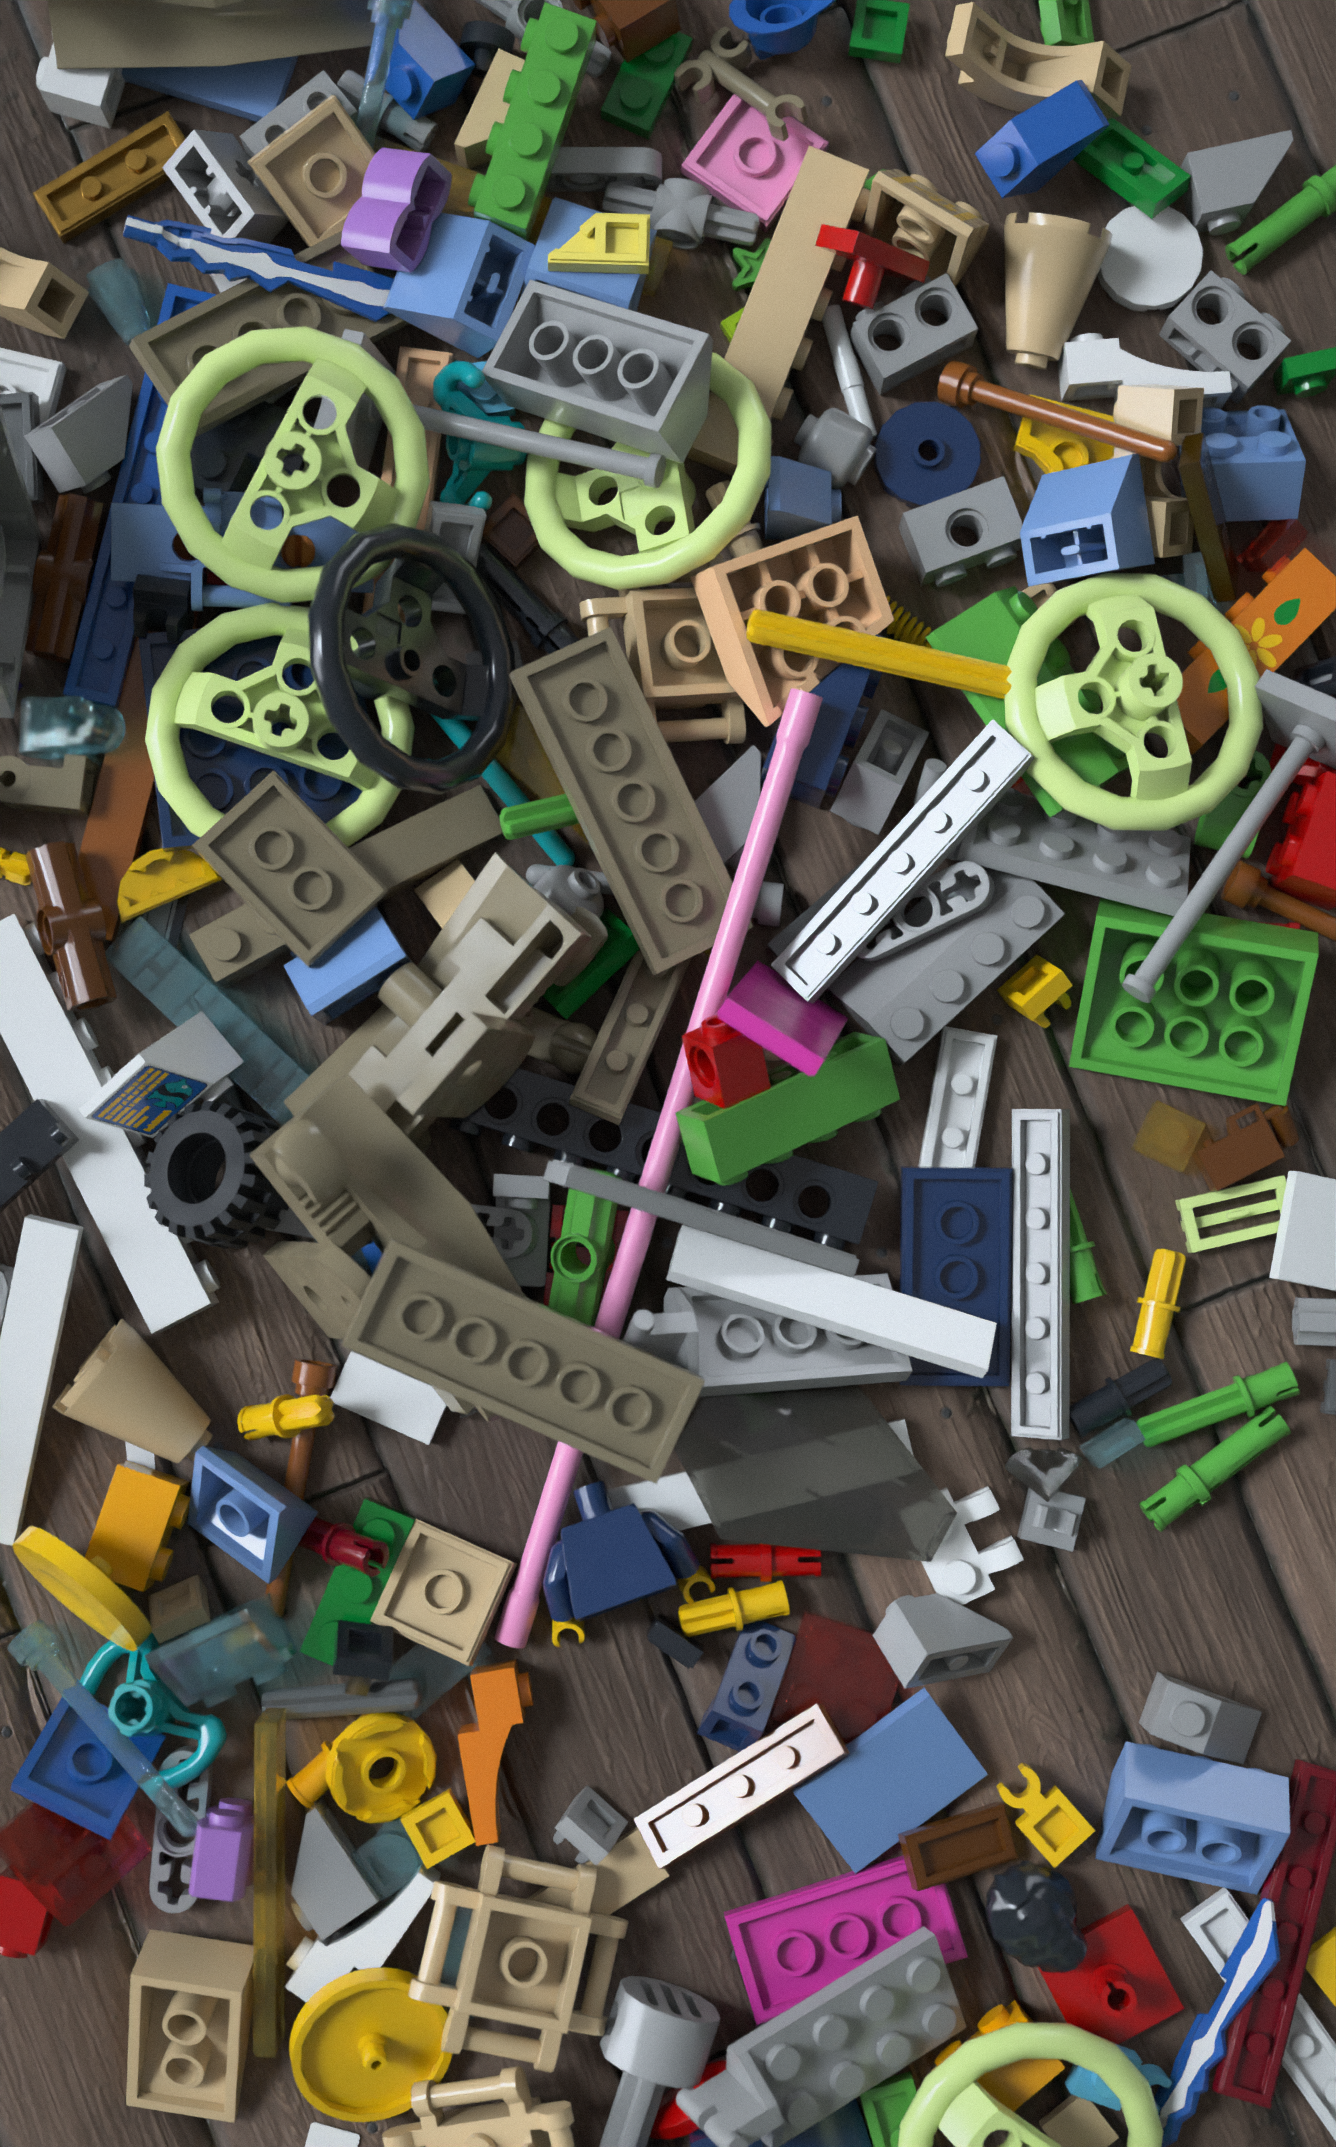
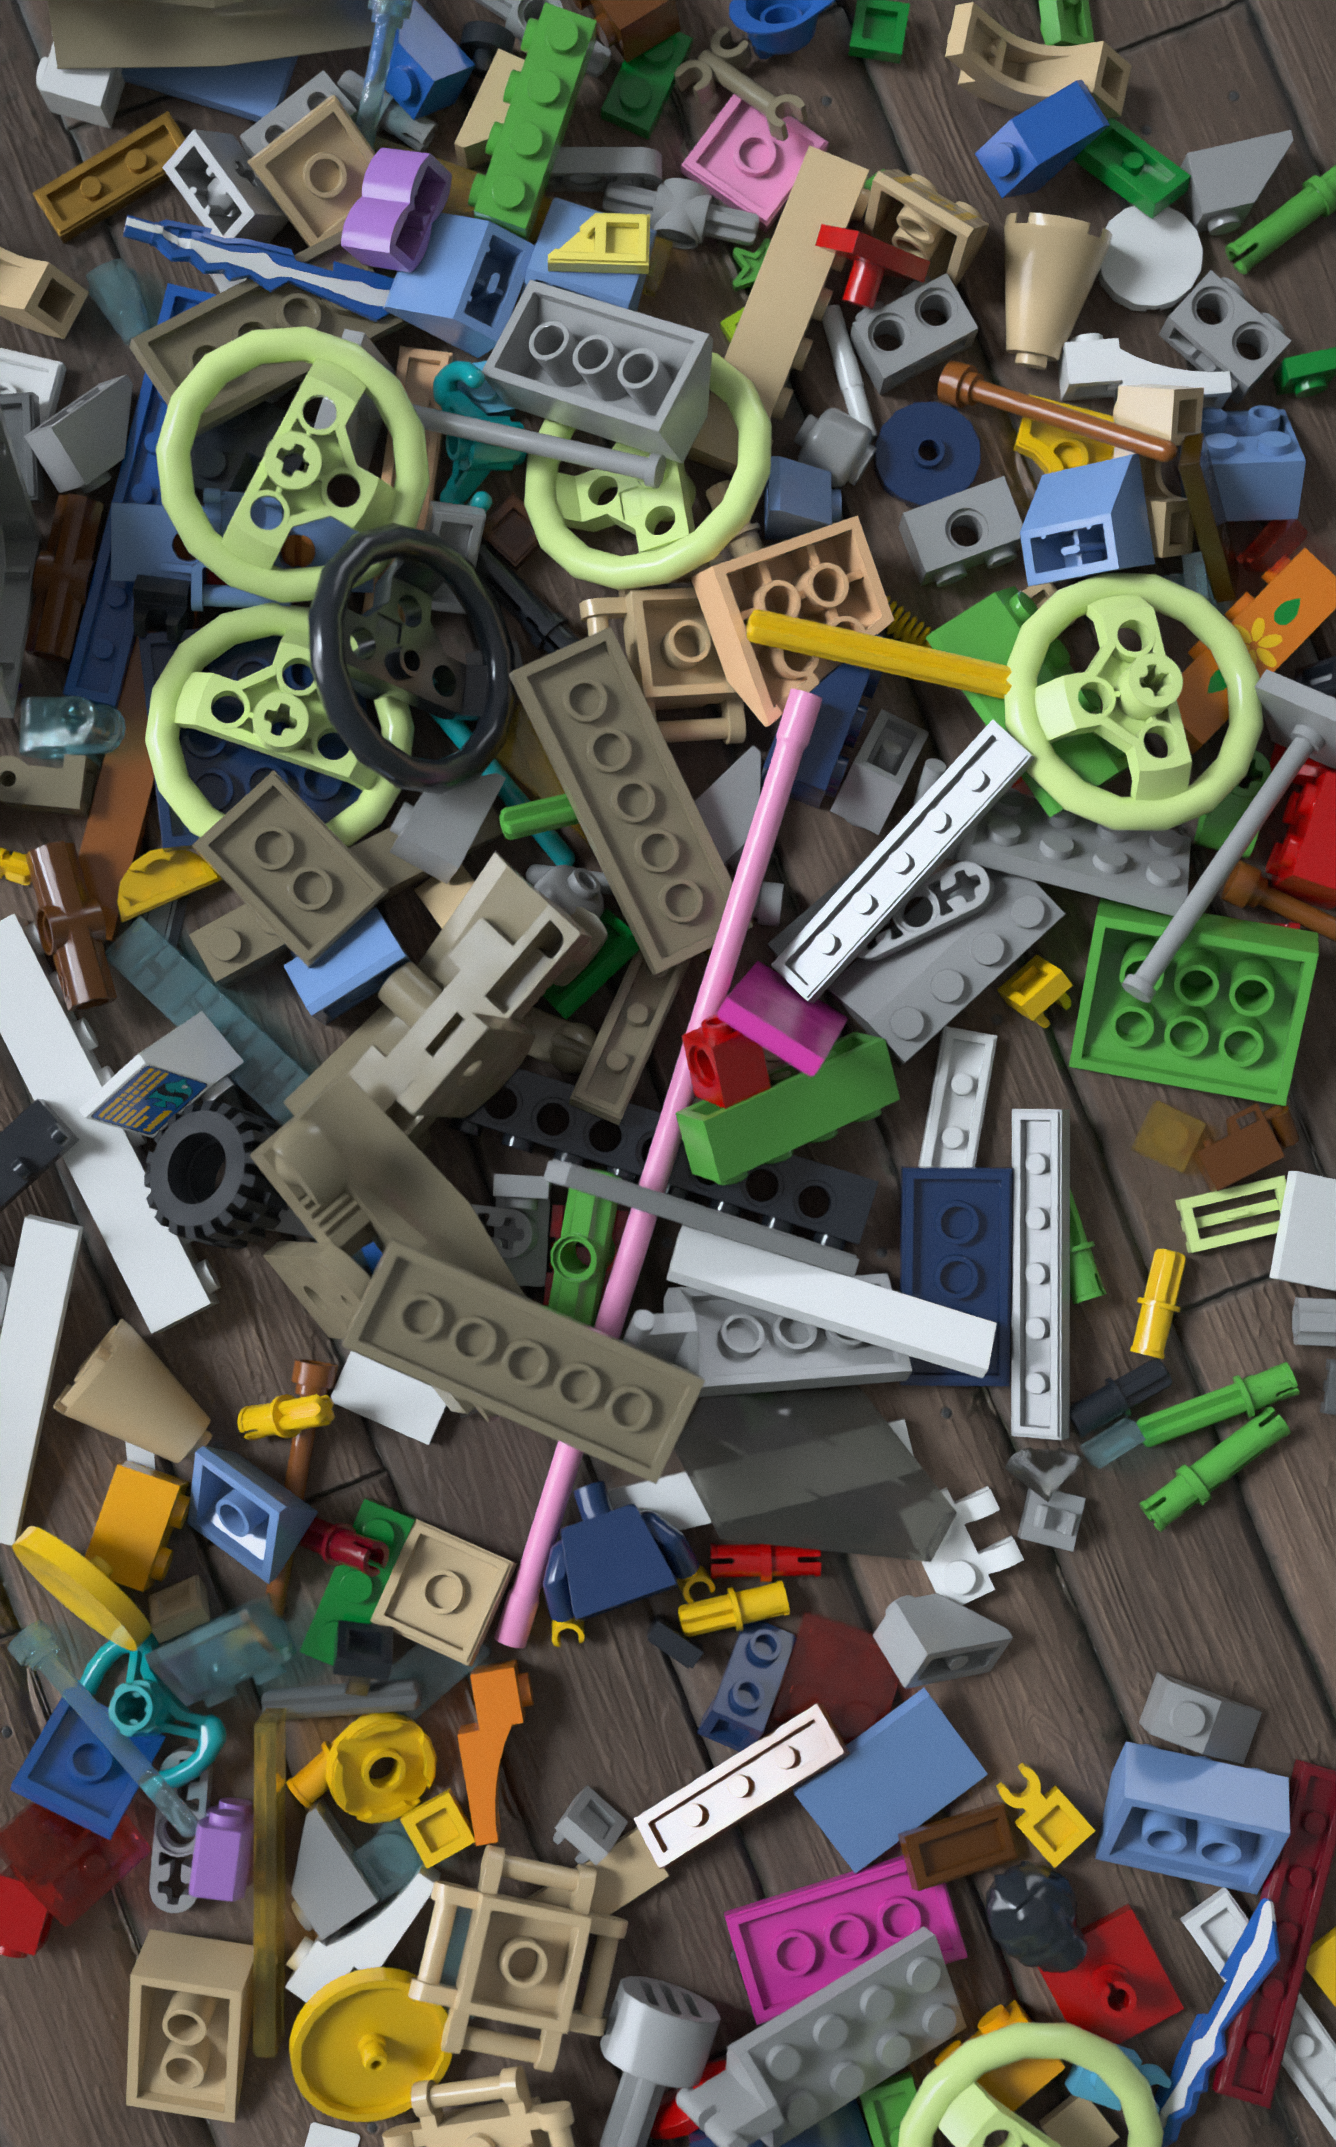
none -> light grey slope [389,773,506,884]

